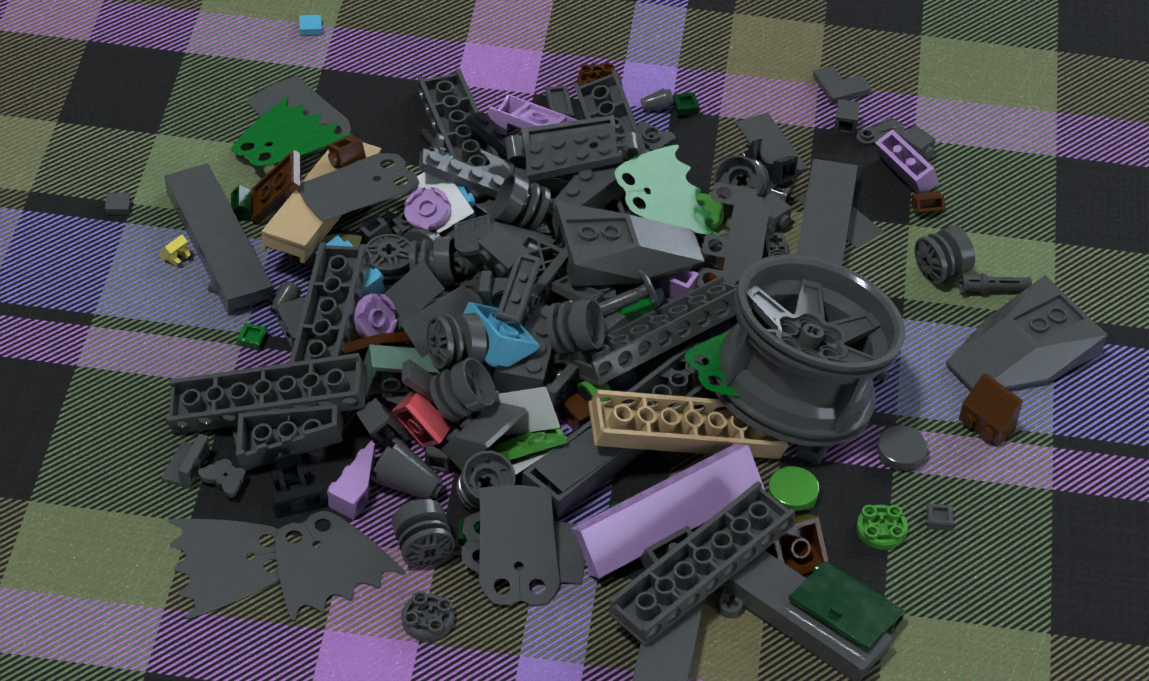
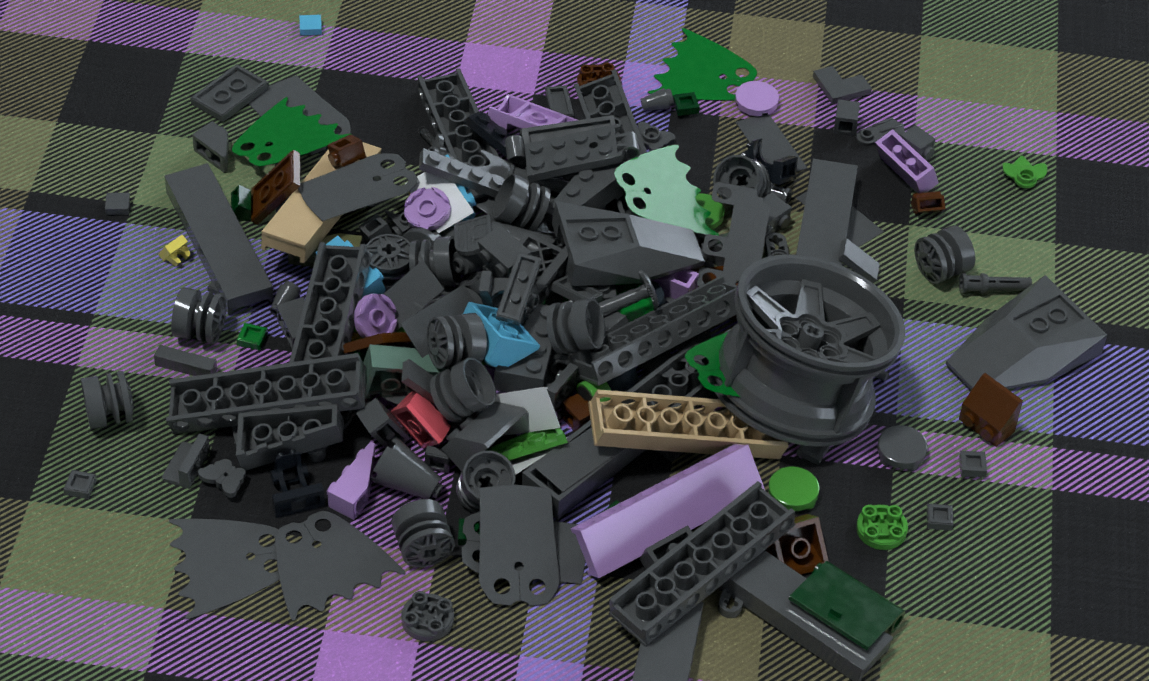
none -> dark grey tile [63,470,97,499]
none -> dark grey wheel [81,371,134,430]
none -> dark grey piece [154,345,217,376]
none -> dark grey wheel [171,287,226,344]
none -> dark grey tile [190,64,269,122]
none -> dark grey slope [192,121,229,173]
none -> green piece [647,28,757,101]
none -> lavender tile [735,81,779,116]
none -> tile [838,238,880,283]
none -> dark grey plate [959,451,987,477]
none -> bright green plate [1003,156,1047,188]

